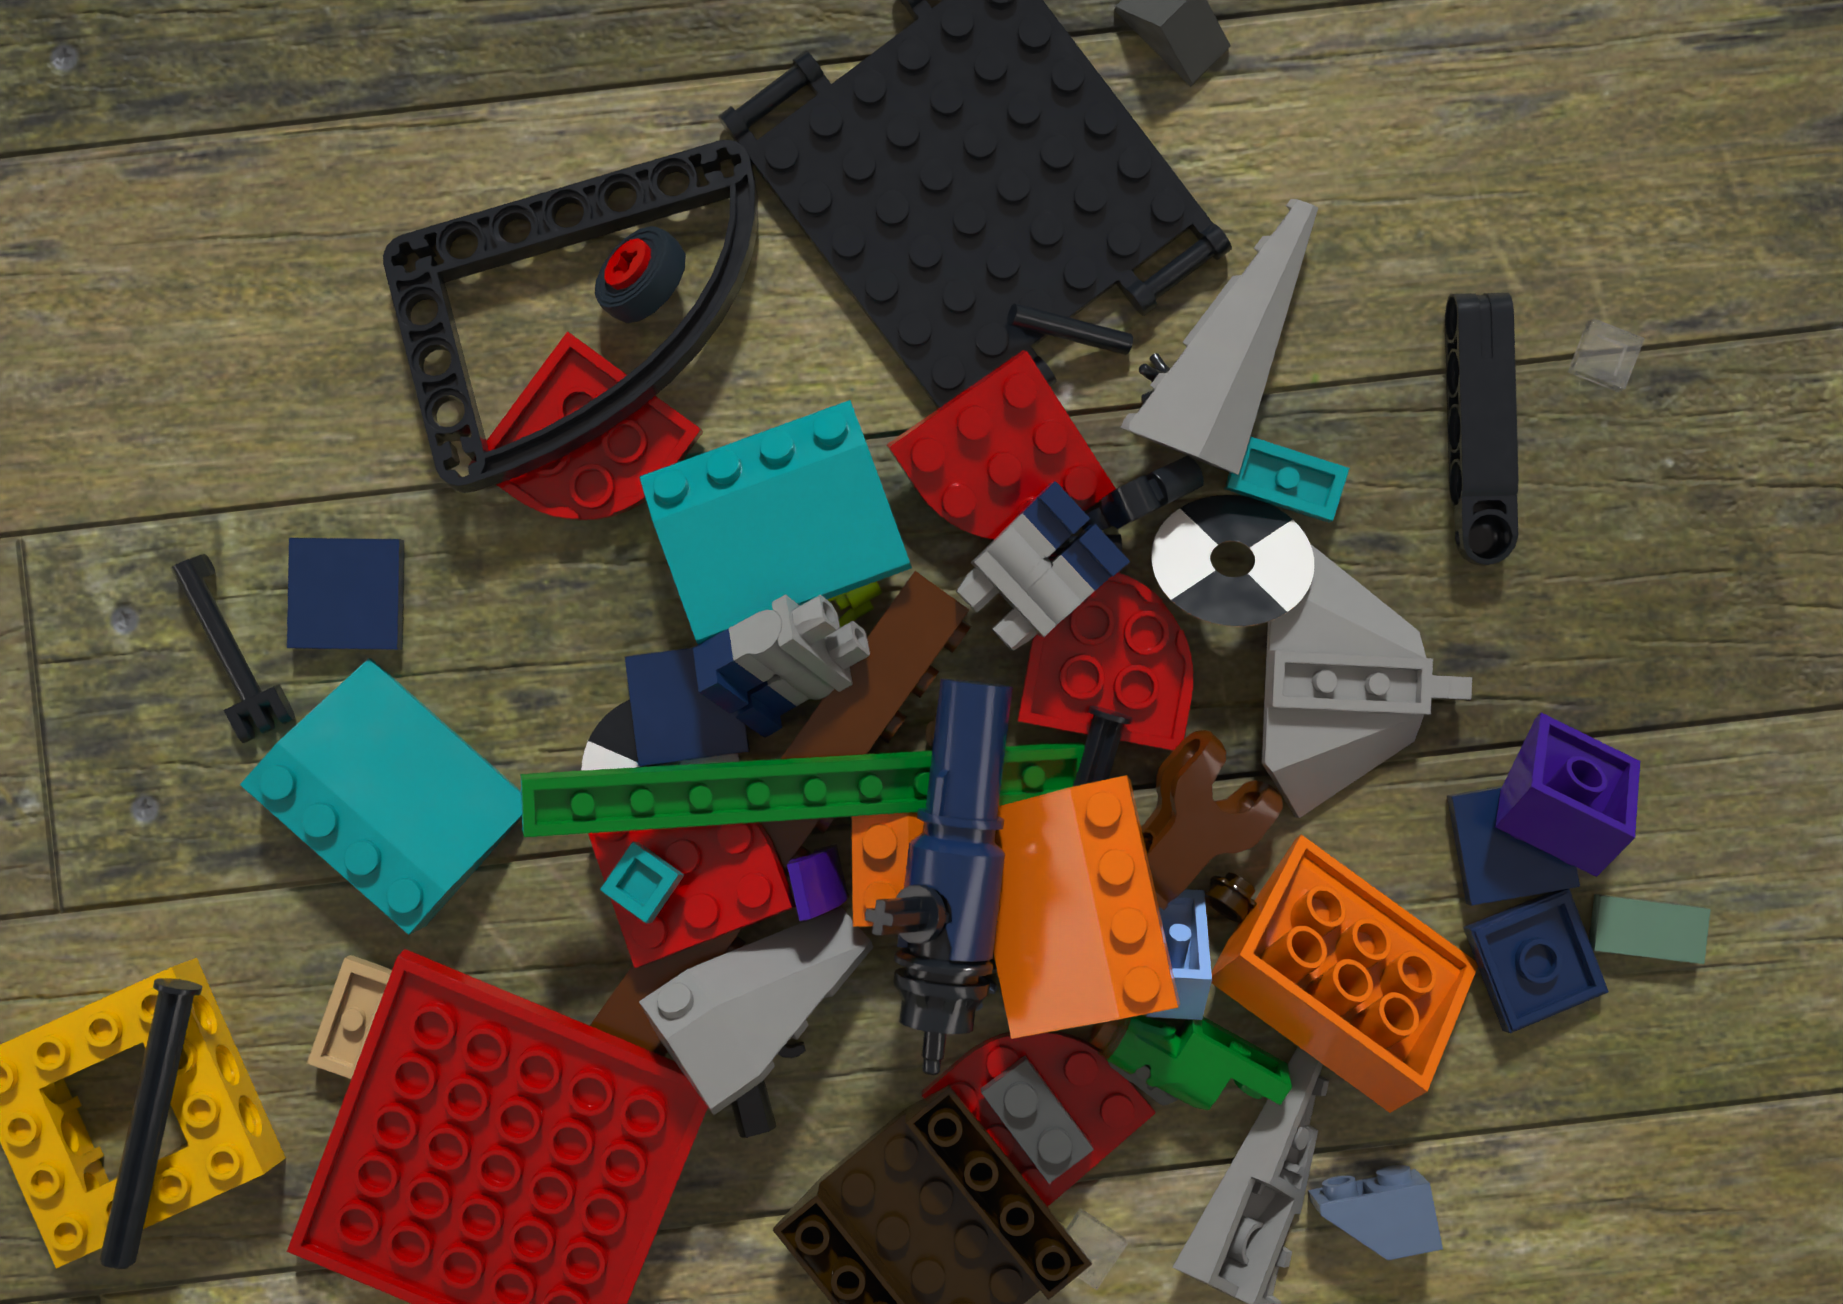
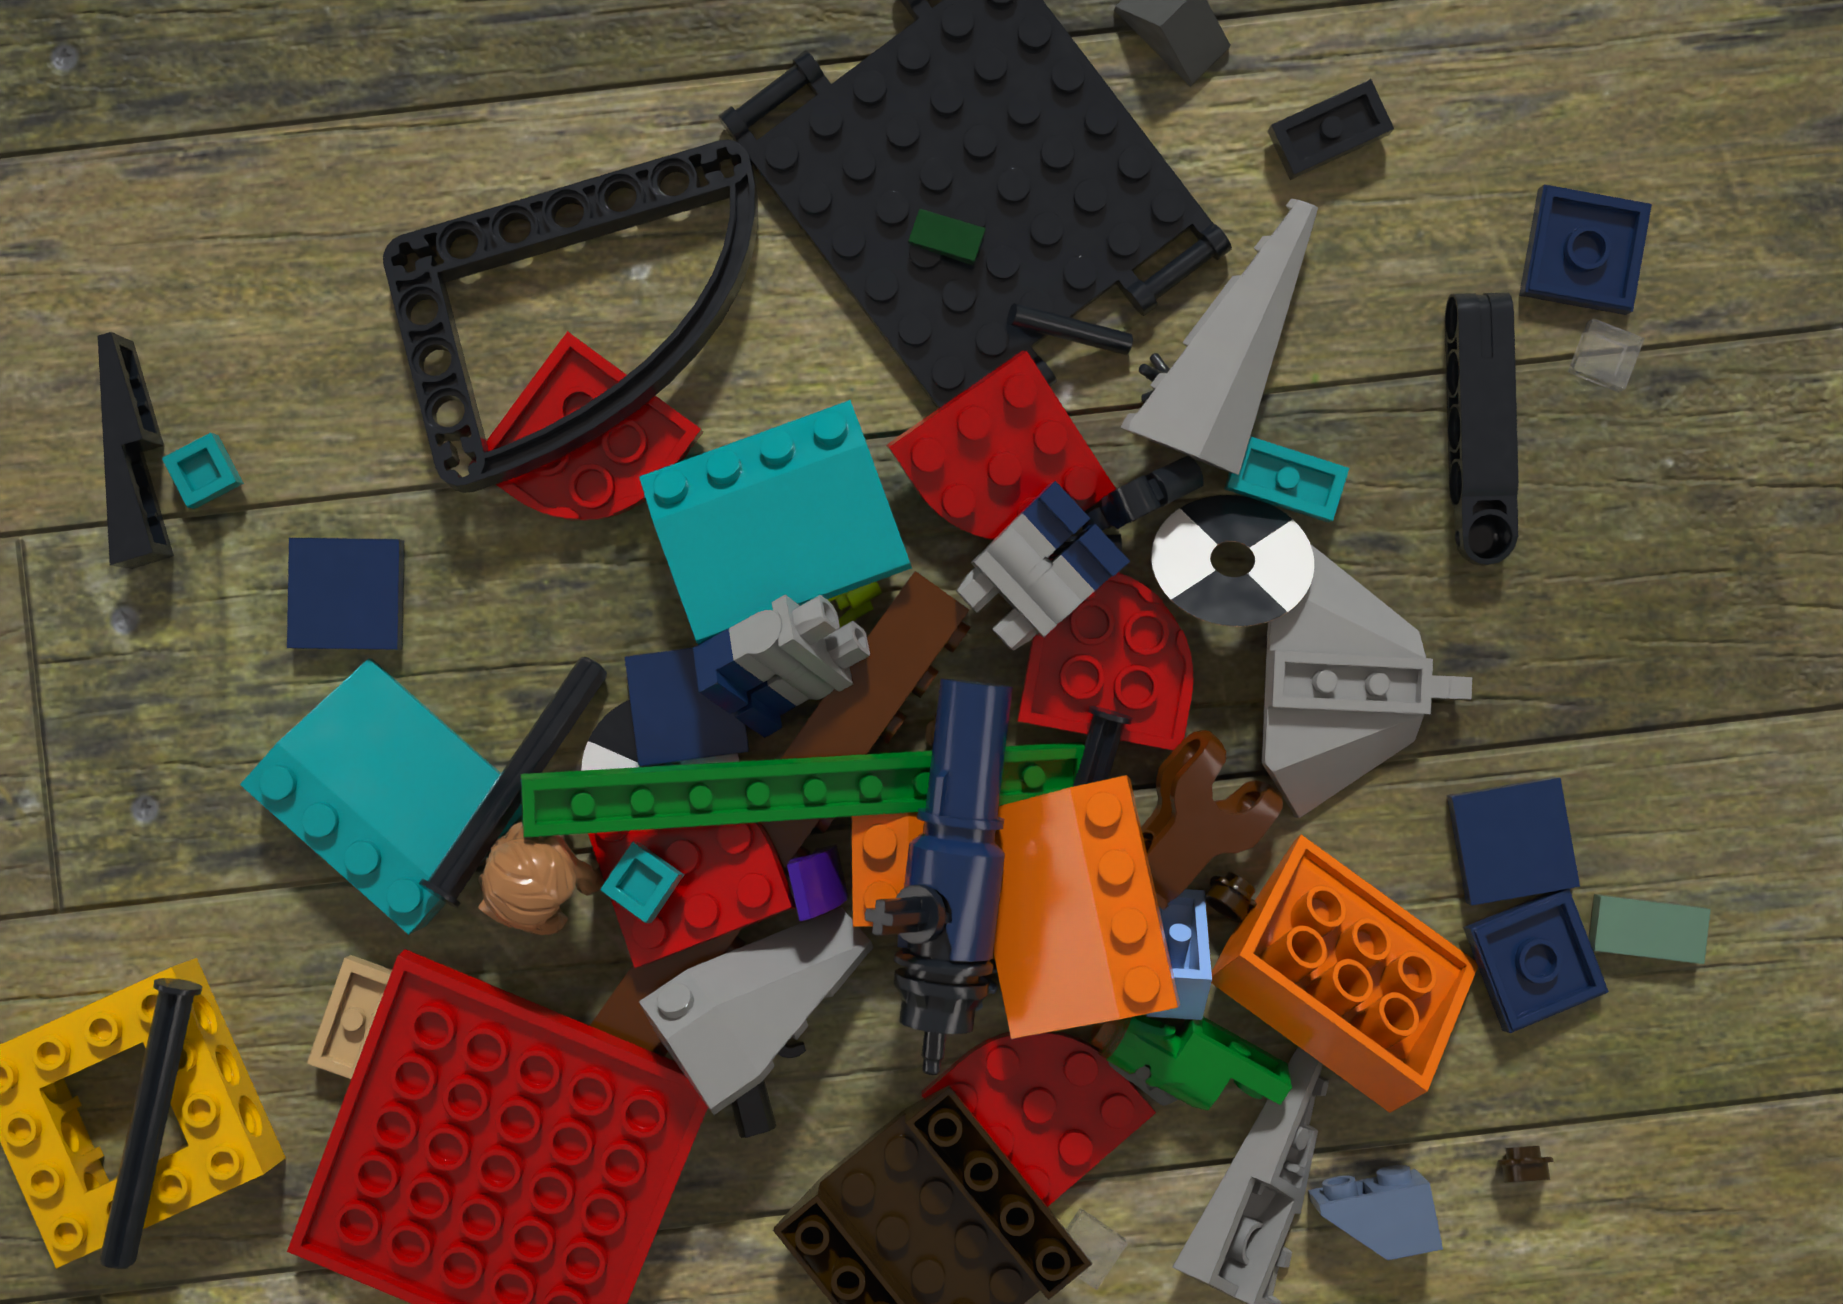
black hinge [171,554,295,743] -> none
black wheel [595,226,686,324] -> none
dark grey plate [981,1055,1094,1183] -> none
dark purple slope [1495,713,1641,877] -> none
none -> black slope [98,332,174,569]
none -> teal plate [162,433,244,509]
none -> black axle [419,657,607,908]
none -> medium nougat hair [478,822,605,936]
none -> dark green piece [908,209,986,266]
none -> black plate [1267,79,1394,180]
none -> dark brown plate [1497,1146,1554,1183]
none -> dark blue tile [1519,184,1652,315]

